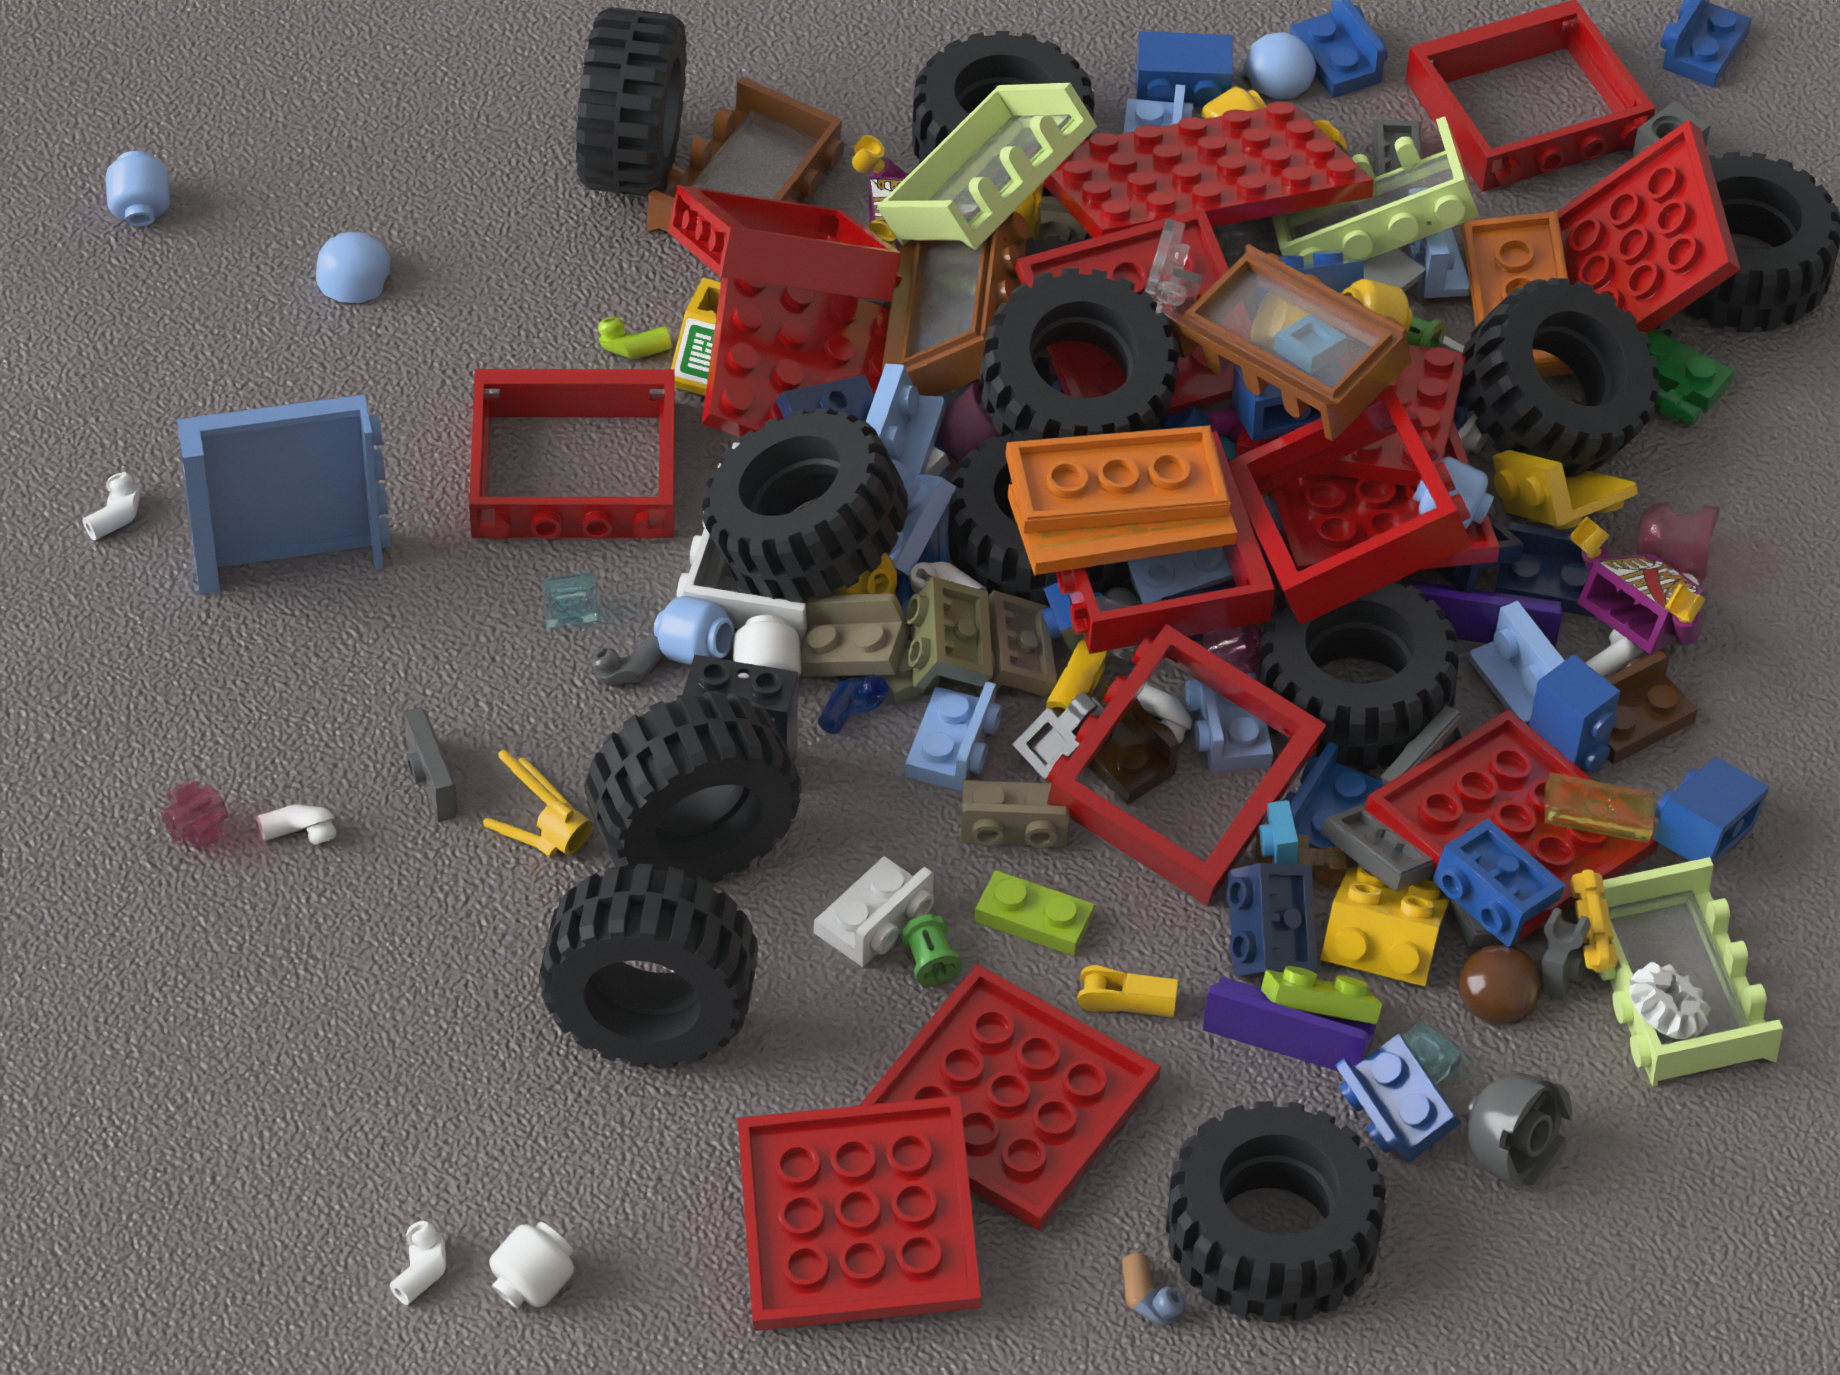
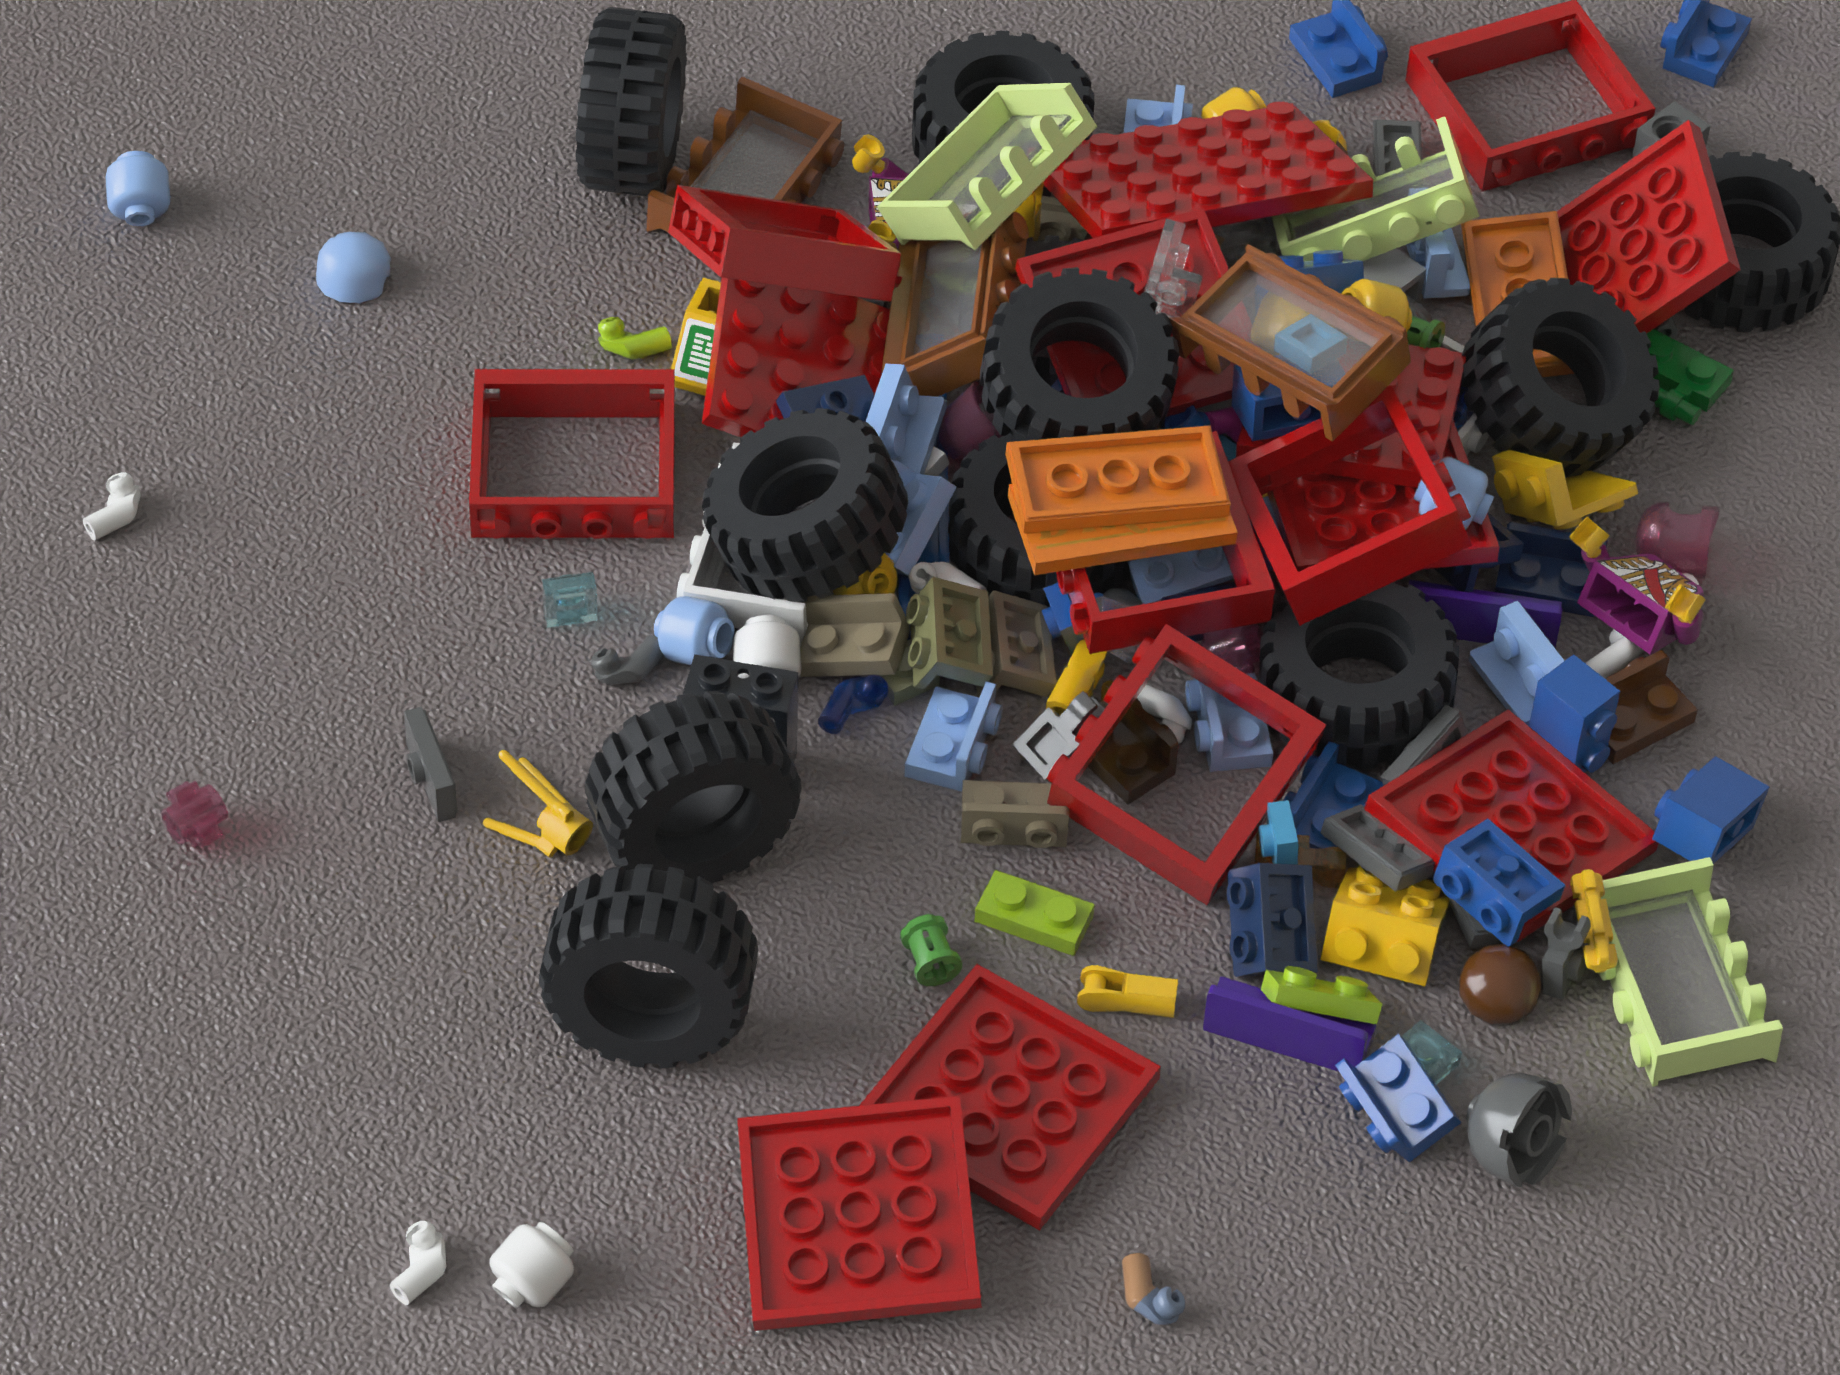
medium blue panel [177,394,391,594] -> none
white arm [257,804,337,845] -> none
white bracket [814,856,934,968] -> none
blue brick [1136,31,1233,107] -> none
black tyre [1166,1101,1386,1322] -> none
light blue hair [1242,32,1316,100] -> none
clear yellow plate [1545,772,1654,843] -> none
white gear [1629,962,1711,1040] -> none

